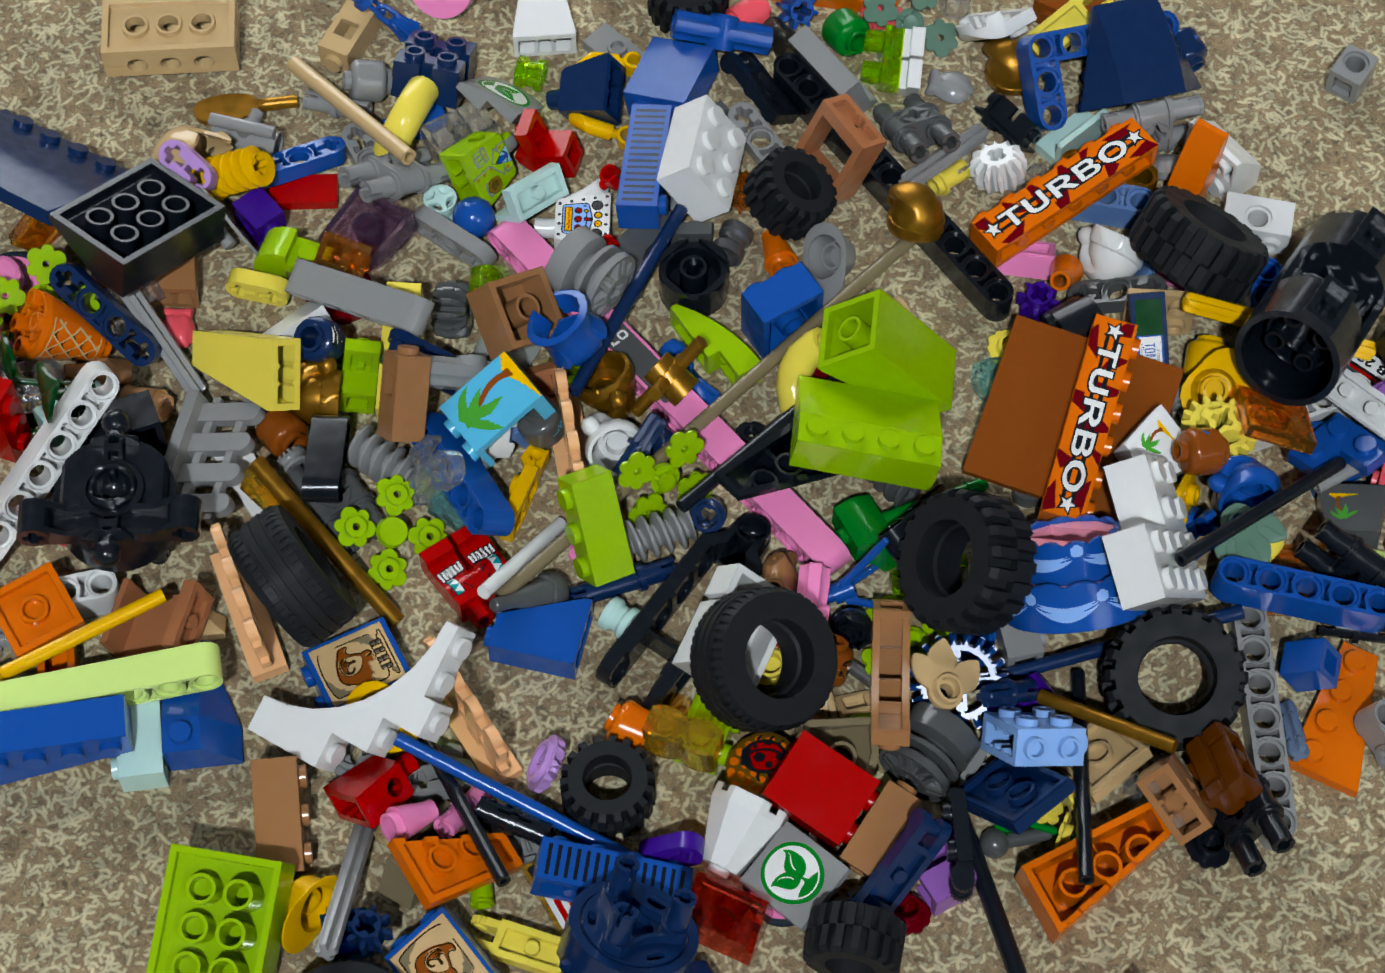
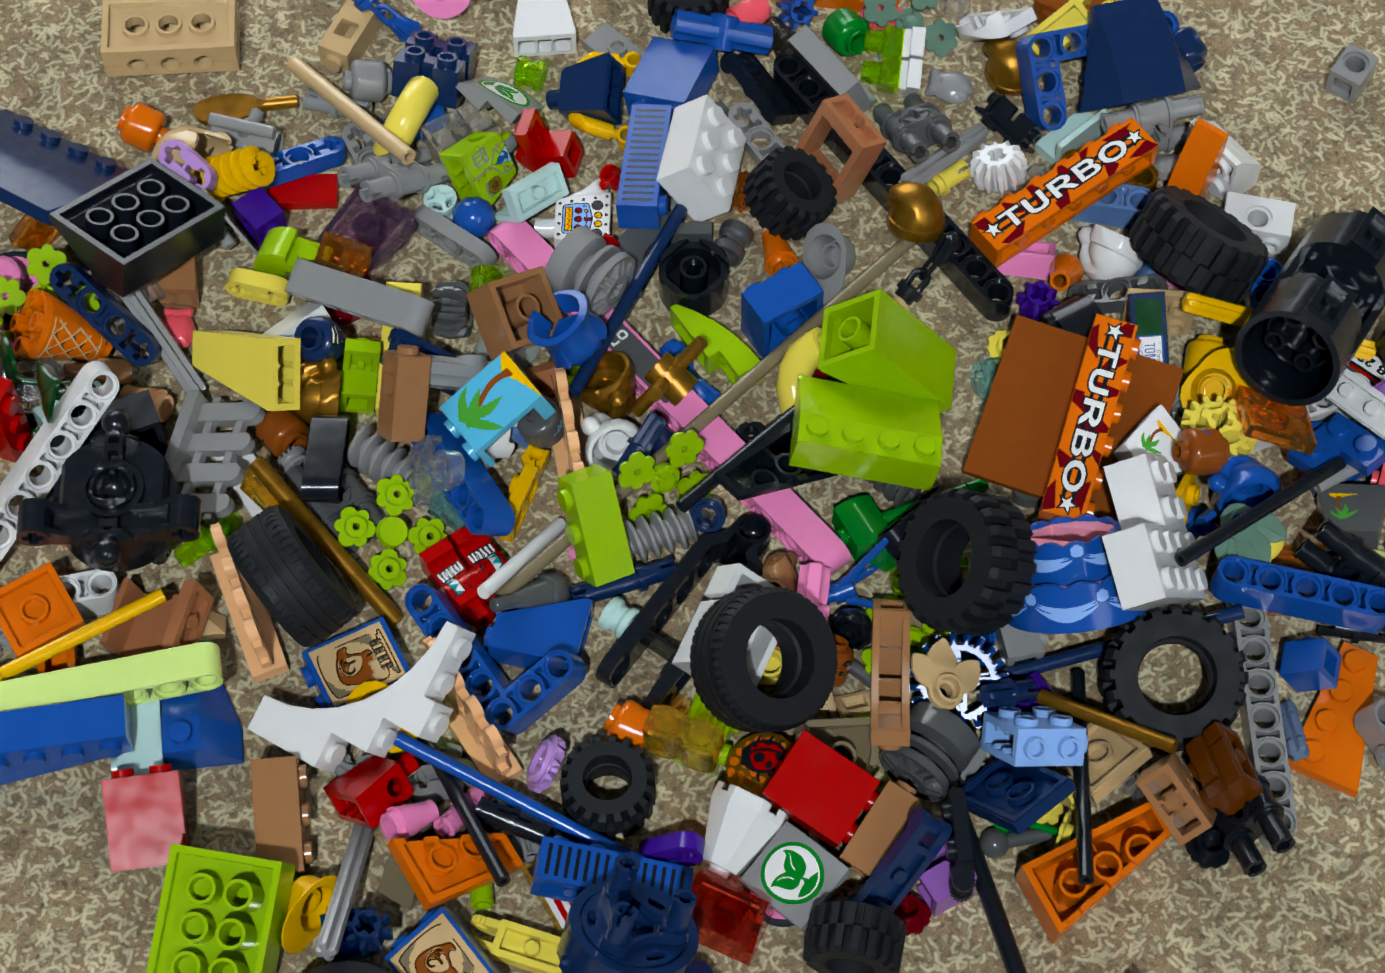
none -> brick [101,764,191,872]
none -> orange head [117,103,170,152]
none -> clear neon green axle [173,513,242,568]
none -> blue beam [405,584,586,735]
none -> black piece [895,232,961,306]

